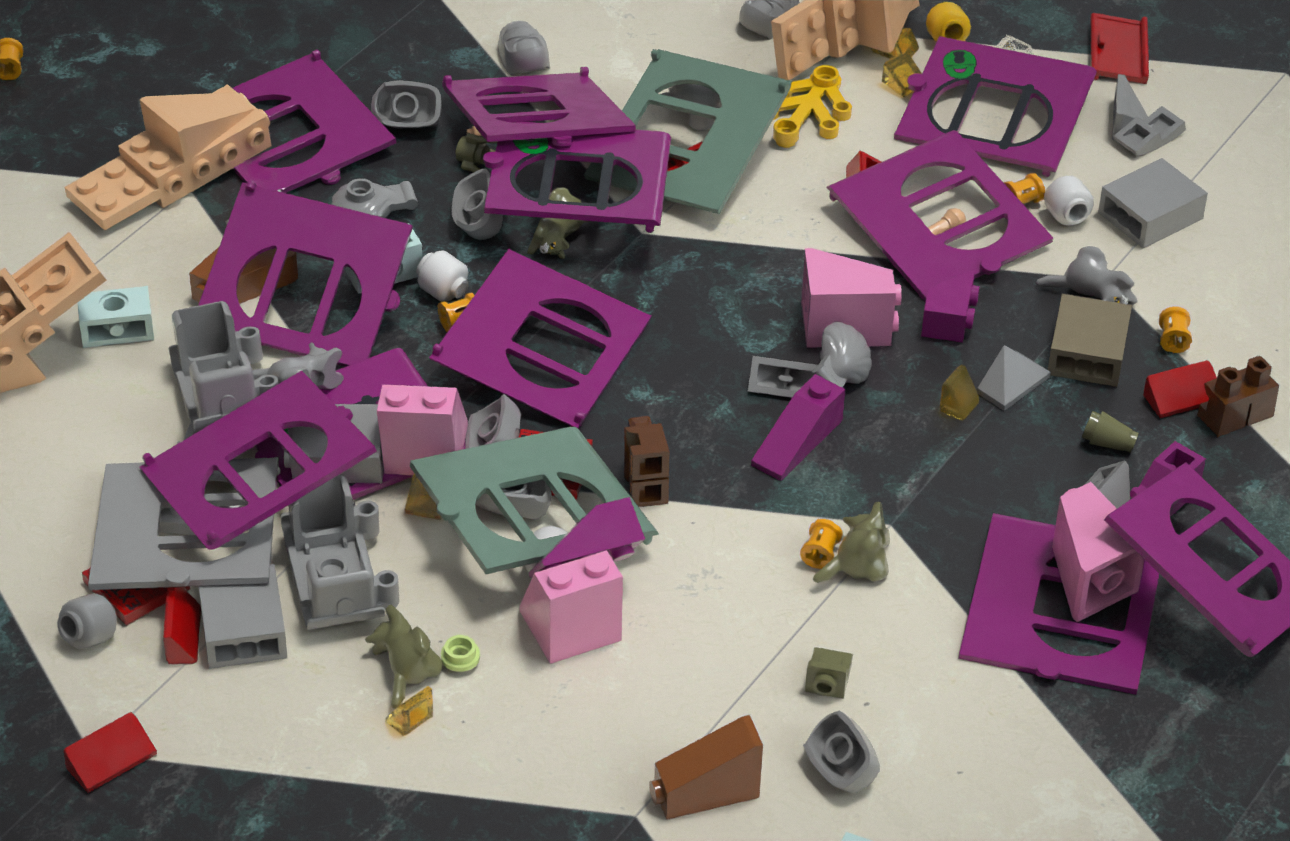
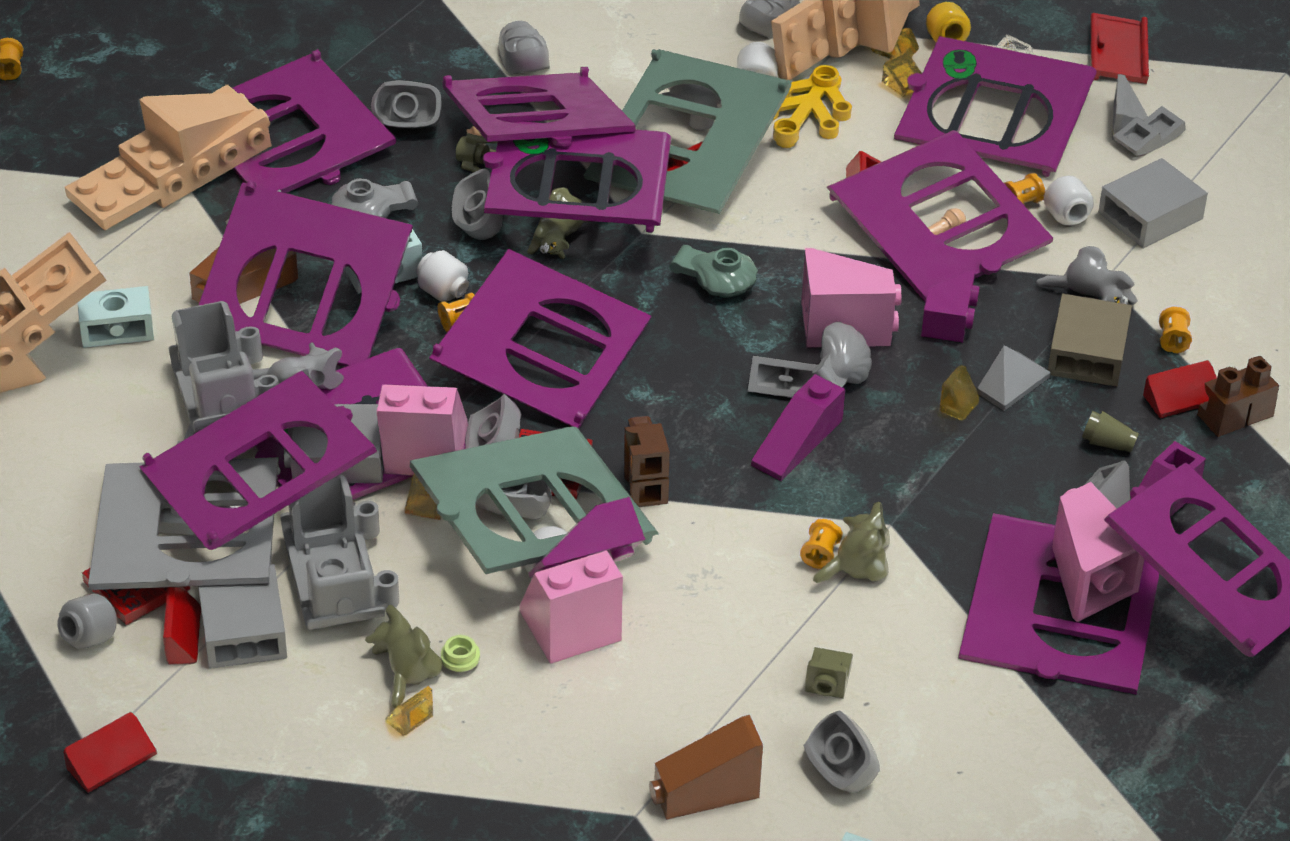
none -> sand green animal [669,245,758,298]
none -> white head [737,42,778,78]

